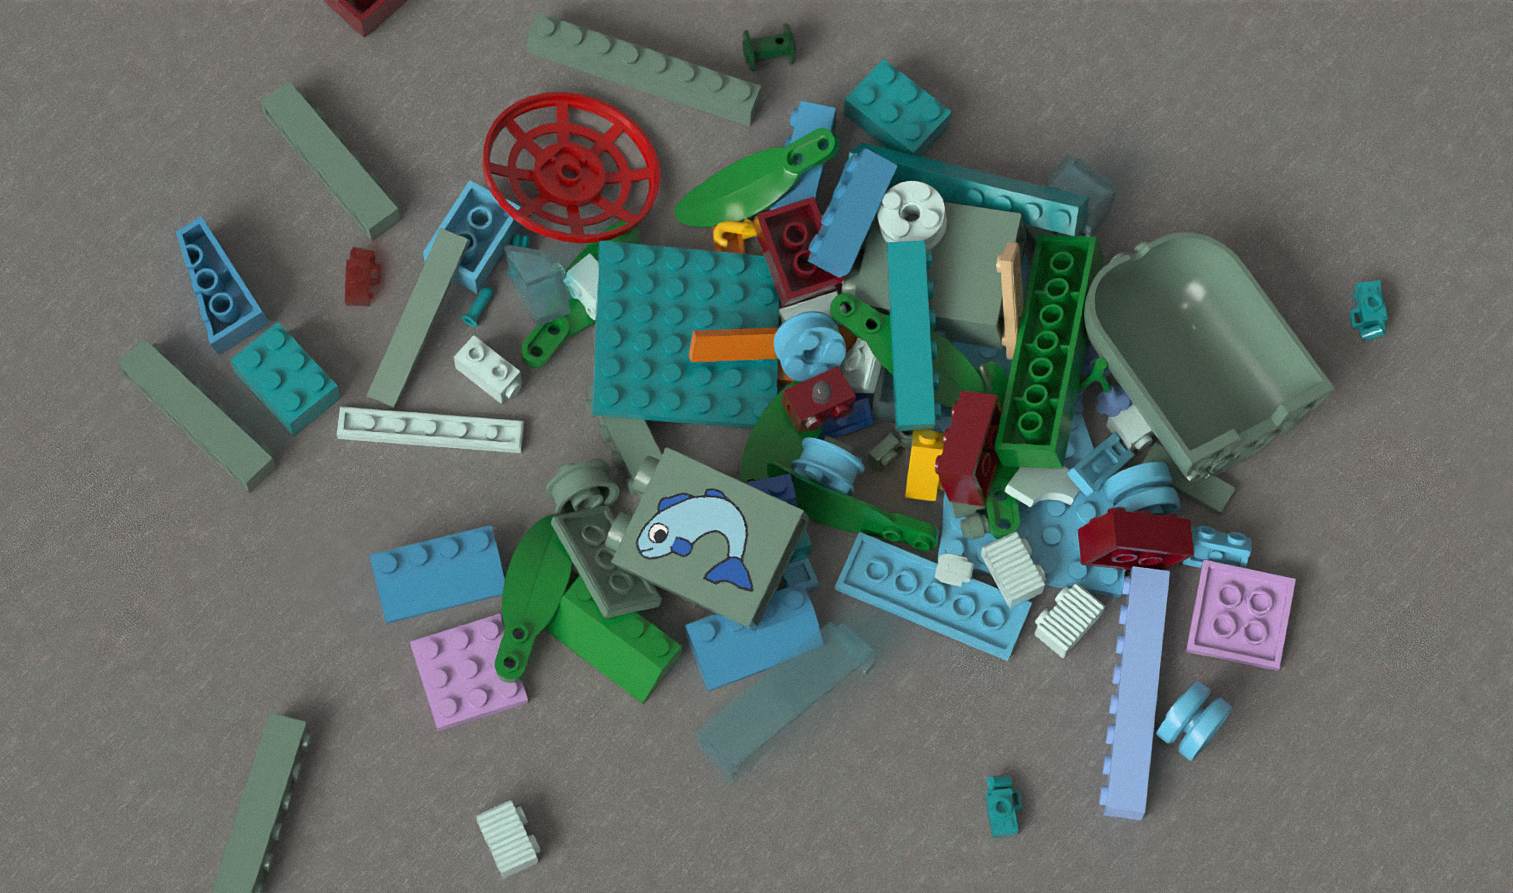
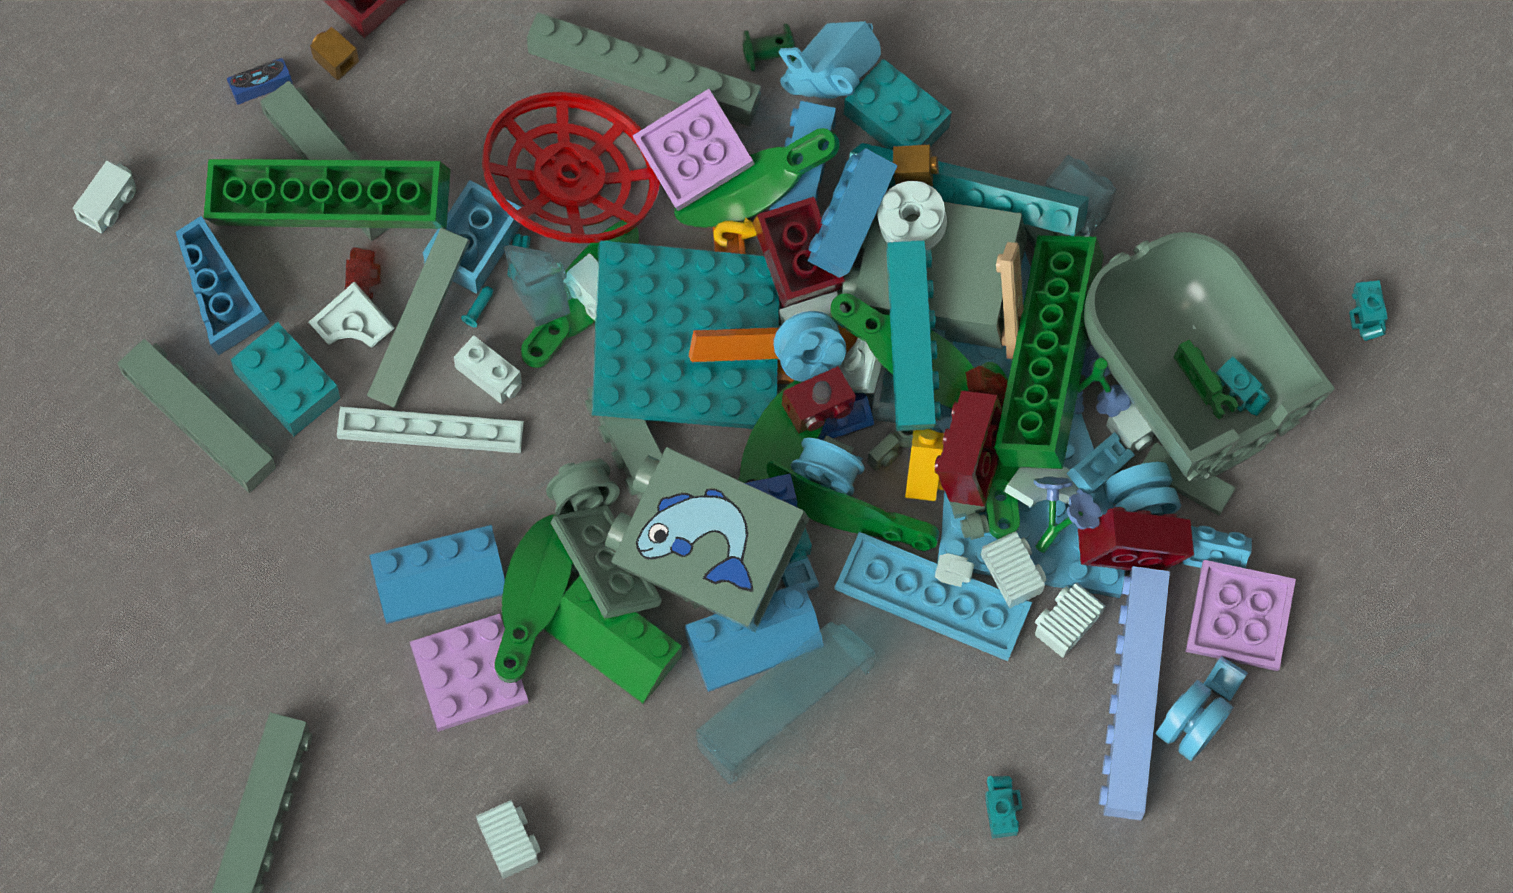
none -> light aqua brick [73,160,136,234]
none -> green brick [204,159,451,229]
none -> slope [226,58,293,105]
none -> light aqua tile [309,282,395,348]
none -> pearl gold brick [310,26,359,81]
none -> lavender plate [633,89,755,211]
none -> medium azure piece [778,21,881,99]
none -> pearl gold brick [893,145,939,186]
none -> clear red piece [966,365,1007,409]
none -> medium blue plant [1034,476,1101,553]
none -> green plate [1173,339,1238,420]
none -> medium azure tile [1204,656,1248,701]
none -> teal piece [1216,356,1271,416]

